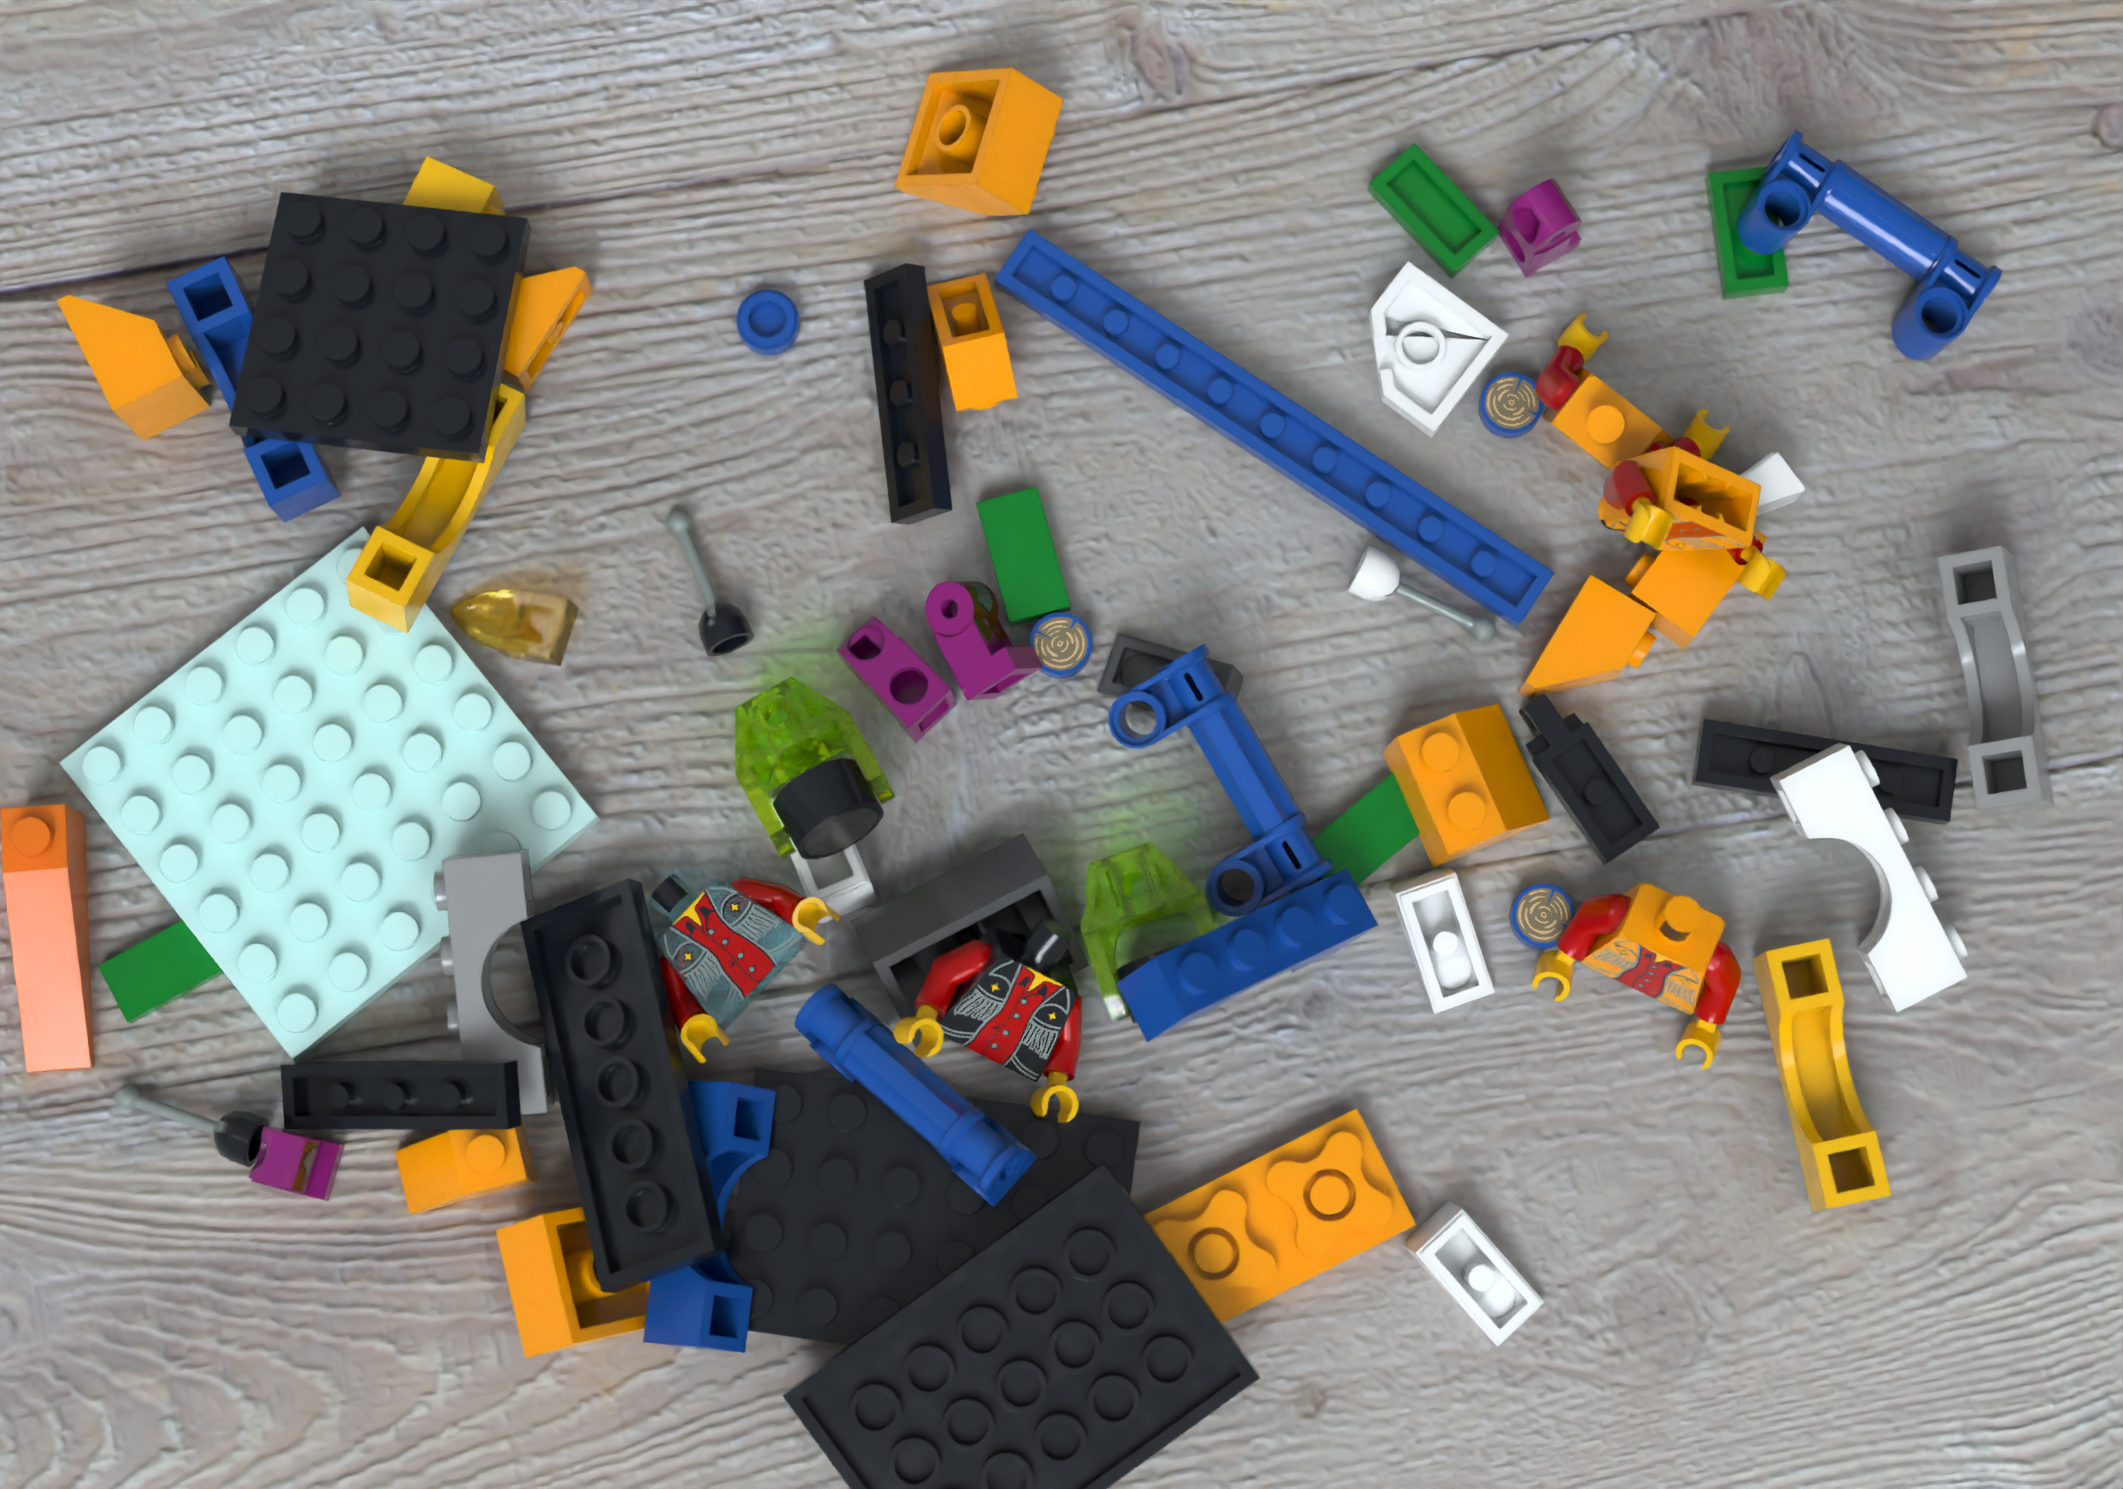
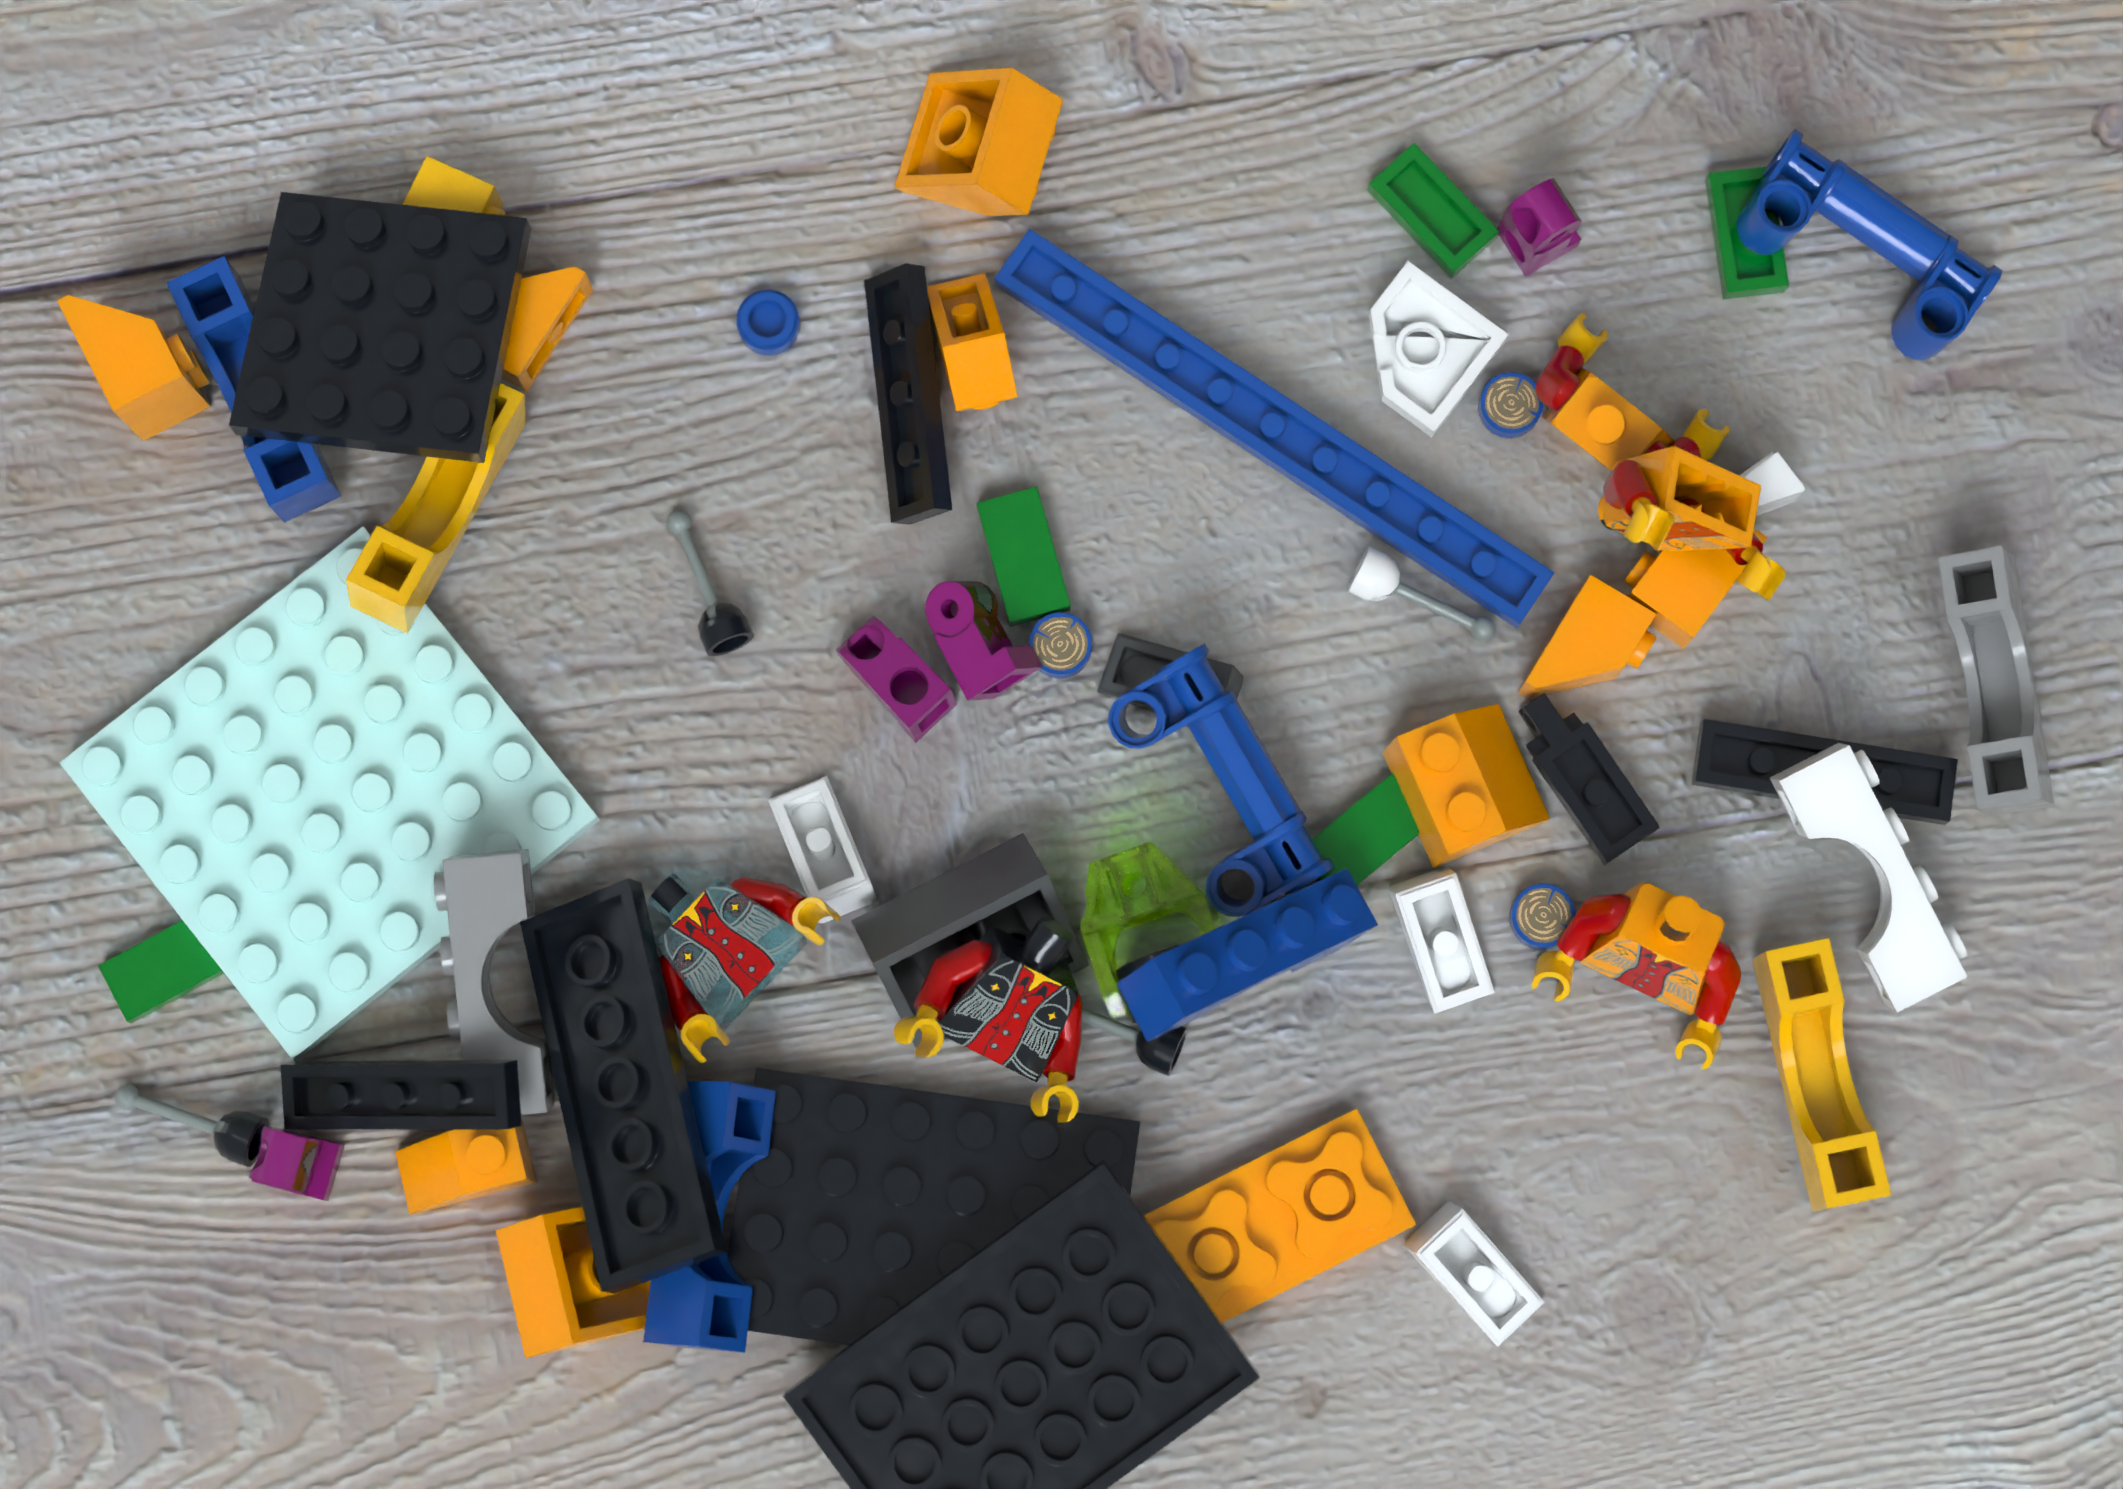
slope [0,804,94,1073] -> none
clear yellow plate [450,590,579,666] -> none
clear neon green piece [735,677,895,859] -> none
blue piece [794,983,1037,1207] -> none
none -> black hinge [1082,1008,1188,1076]

